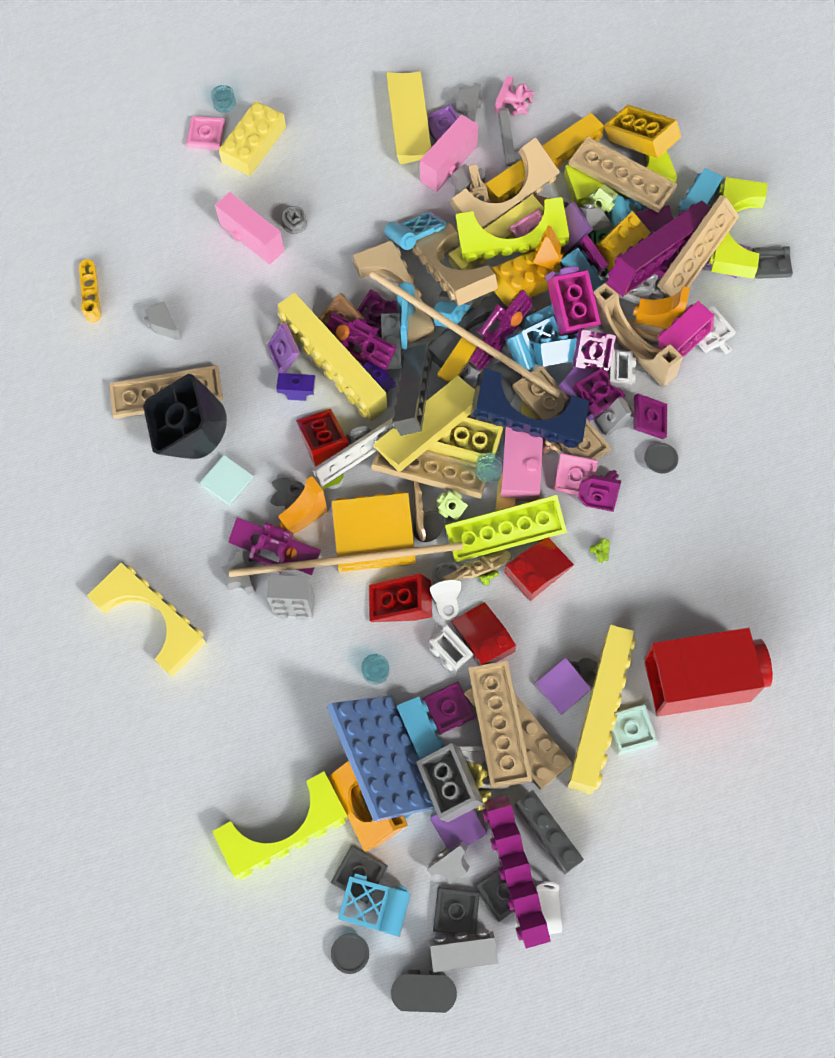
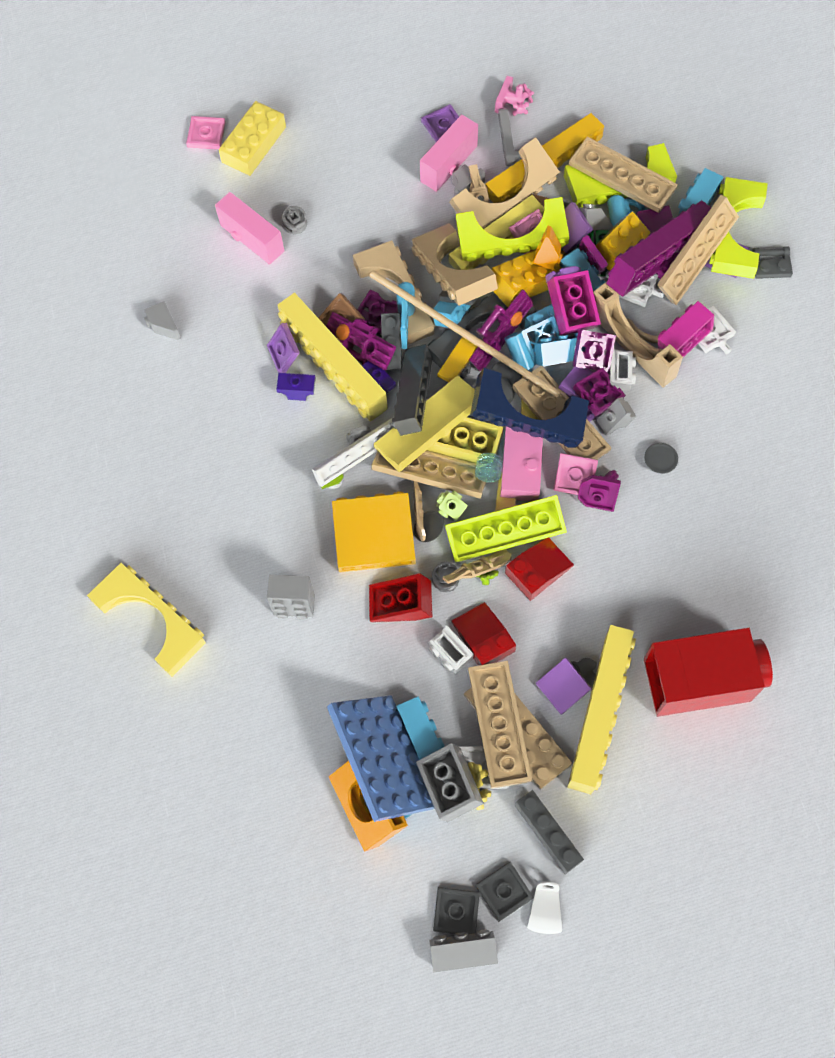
yellow beam [79,259,101,323] -> none
tan plate [109,365,223,419] -> none
black piece [143,373,227,459] -> none
light aqua tile [200,455,253,506] -> none
clear light blue wheel [211,85,236,113] -> none
neon yellow arch [212,771,348,880] -> none
light grey brick [222,551,255,594] -> none
magenta piece [228,517,321,575] -> none
tan piece [229,542,463,577] -> none
dark grey plate [270,478,305,509] -> none
light orange arch [278,476,328,535] -> none
red slope [296,409,349,467] -> none
dark grey tile [331,845,388,904] -> none
dark grey piece [331,933,369,974] -> none
medium azure piece [338,873,411,937] -> none
clear light blue wheel [361,654,390,685] -> none
medium azure piece [384,211,447,250] -> none
light yellow arch [386,71,432,165] -> none
dark grey brick [391,970,457,1013] -> none
magenta tile [422,681,476,735] -> none
light grey brick [427,840,470,884] -> none
white piece [430,579,461,620] -> none
medium lavender tile [430,810,487,850] -> none
light grey brick [456,83,482,122] -> none
magenta brick [482,795,551,949] -> none
tan plant [542,438,563,454] -> none
yellowish green brick [589,184,618,213] -> none
lime plant [590,538,610,563] -> none
yellow brick [604,104,681,158] -> none
light aqua tile [611,704,658,754] -> none
light orange arch [633,286,690,329] -> none
magenta tile [633,394,667,439] -> none

